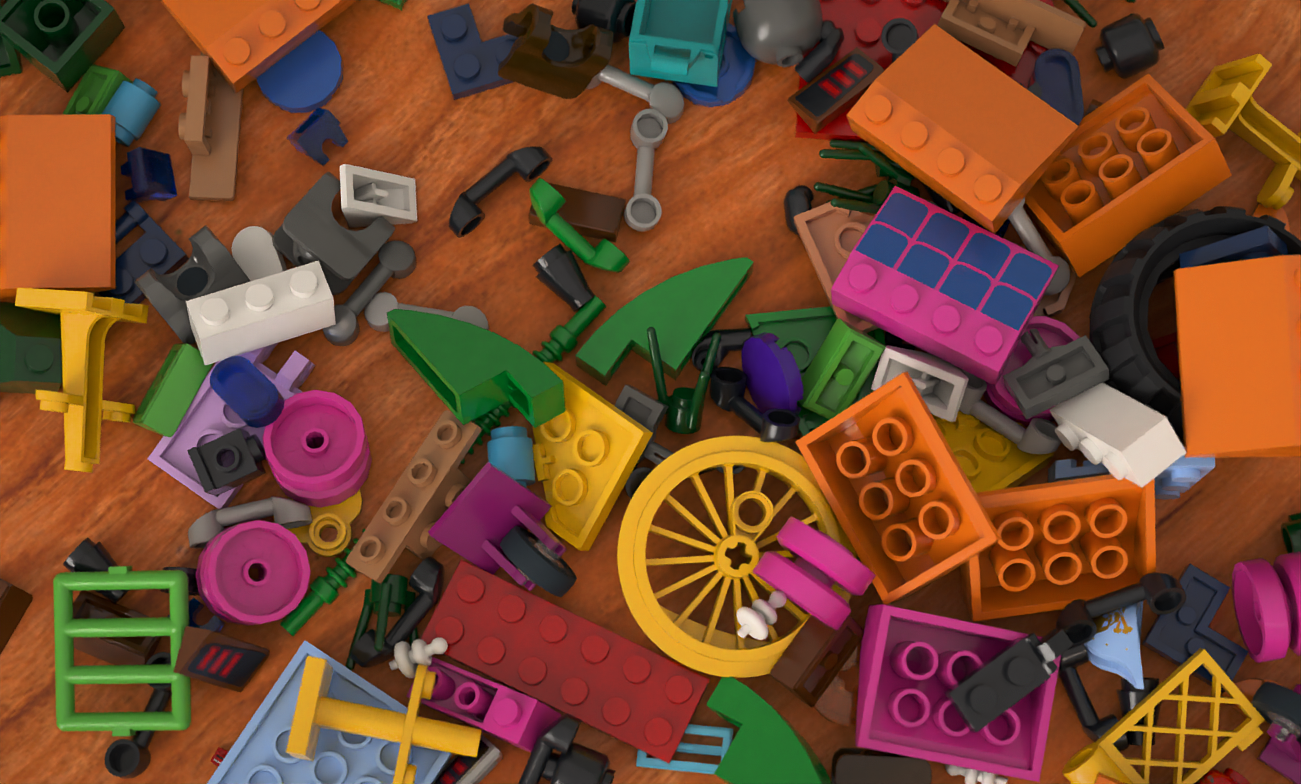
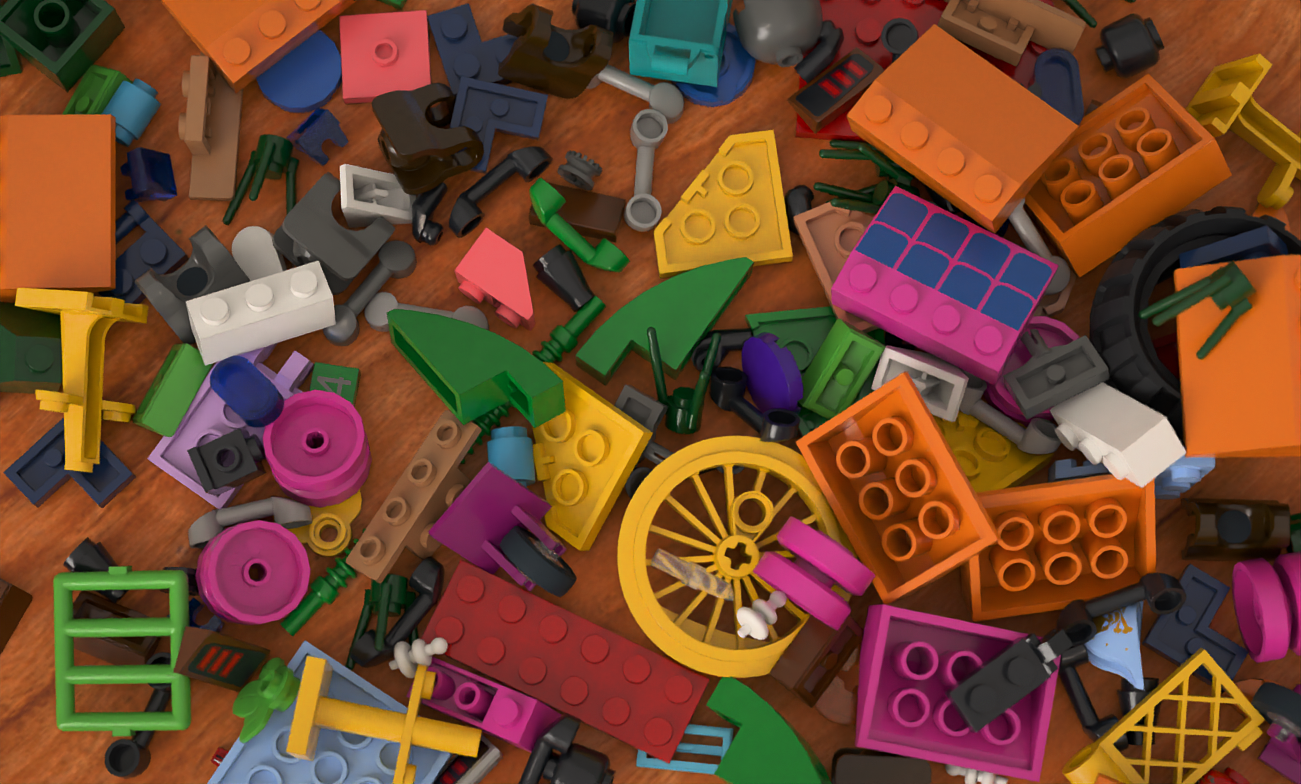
none -> dark blue plate [3,418,136,508]
none -> dark green plant [223,134,299,225]
none -> bright green plate [232,657,300,744]
none -> green tile [309,362,361,408]
none -> coral plate [339,10,432,104]
none -> dark brown piece [372,83,484,195]
none -> black arm [412,182,448,246]
none -> dark blue plate [450,76,548,174]
none -> coral slope [455,228,535,331]
none -> dark grey bush [557,151,602,191]
none -> clear piece [651,548,734,601]
none -> yellow plate [654,130,793,278]
none -> dark green plant [1138,261,1257,360]
none -> dark brown piece [1181,498,1290,562]

